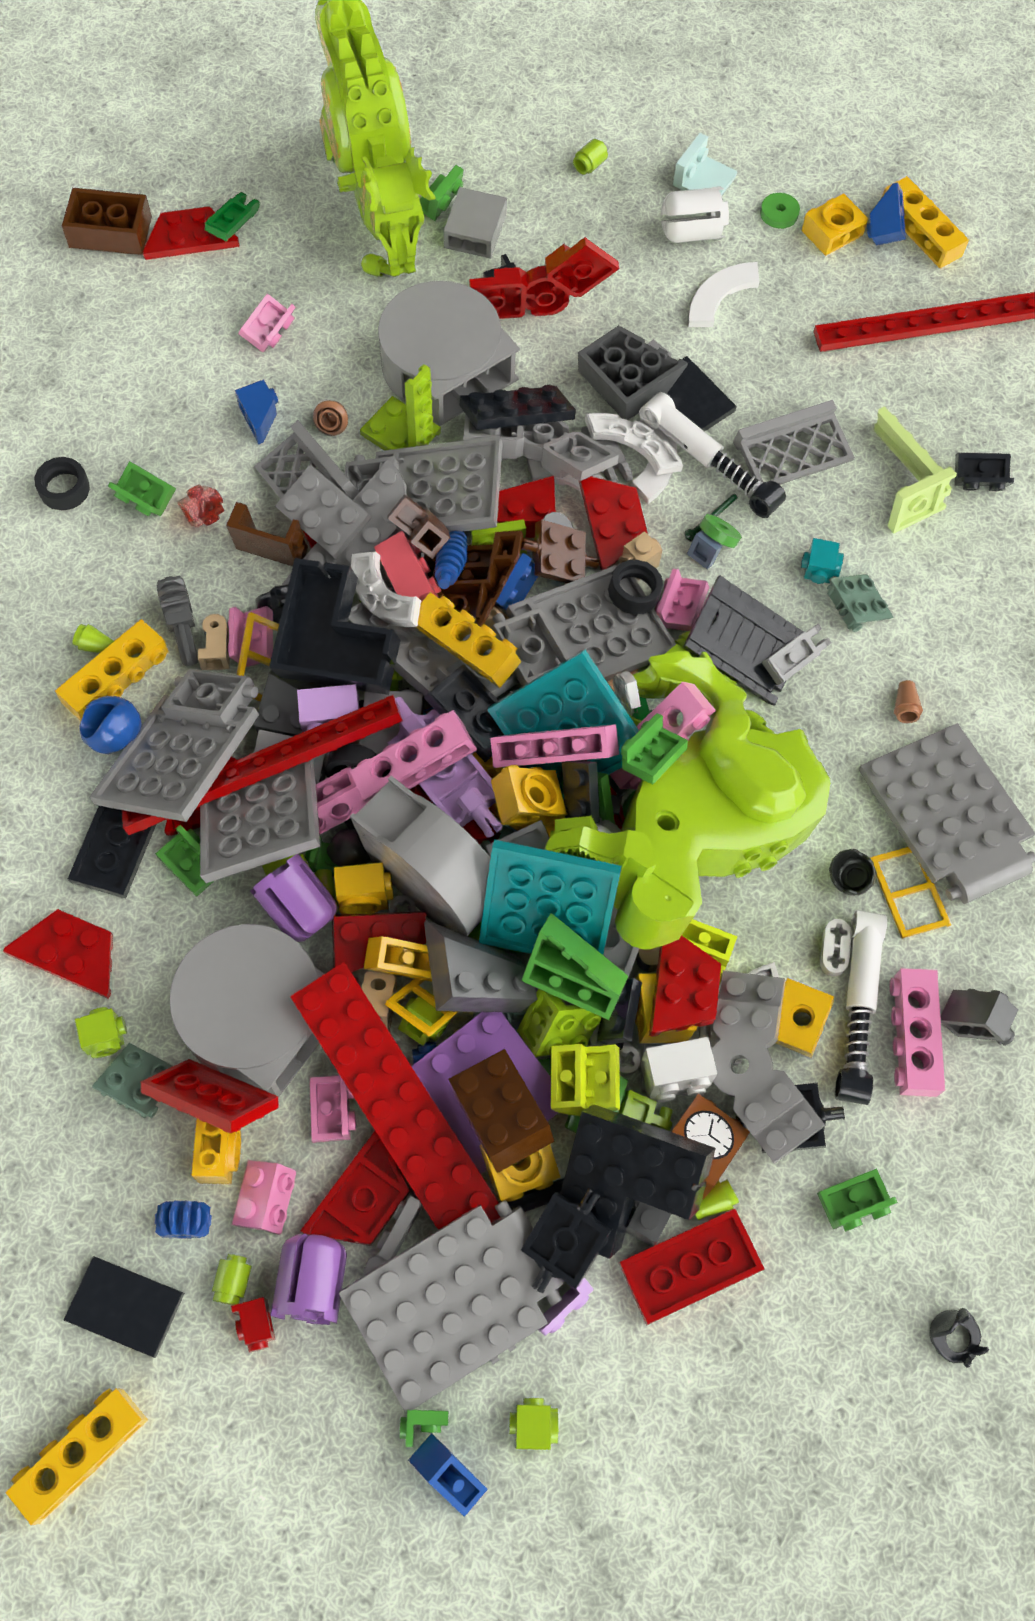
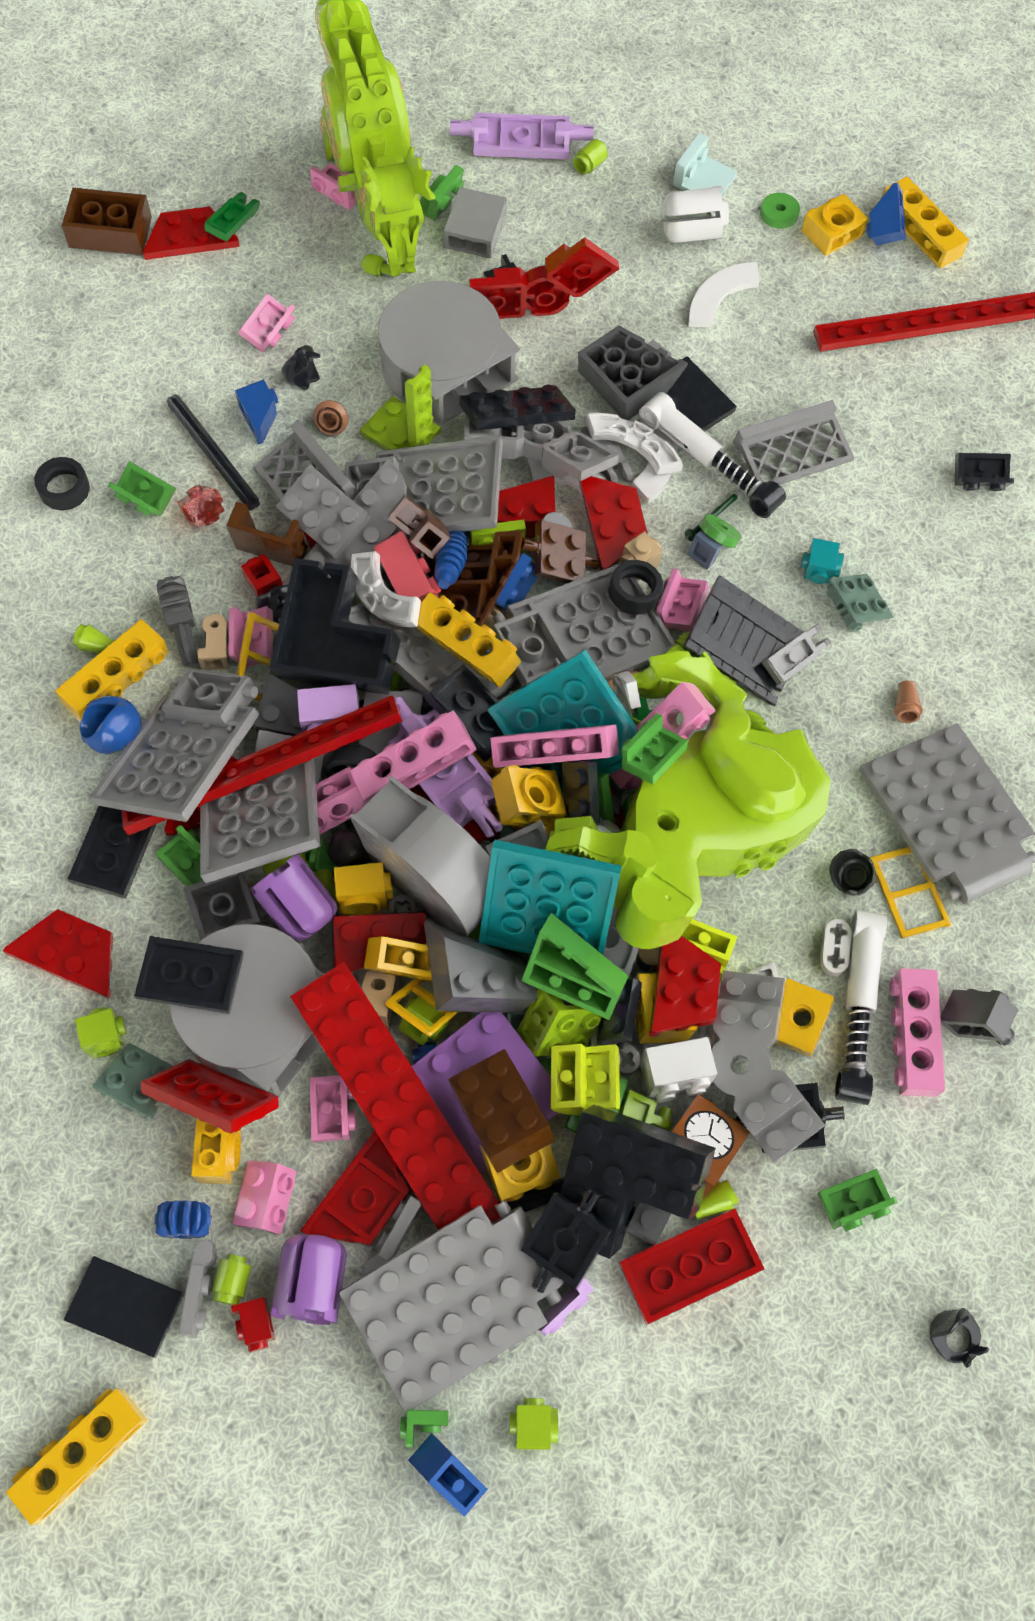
yellowish green bracket [874,406,957,534] -> none
none -> black tile [134,936,244,1014]
none -> black axle [167,394,260,511]
none -> light grey hinge [179,1239,218,1338]
none -> flat silver brick [183,872,262,940]
none -> red brick [241,553,282,597]
none -> black piece [281,345,321,390]
none -> bright pink bracket [310,163,357,210]
none -> lavender plate [450,113,594,159]

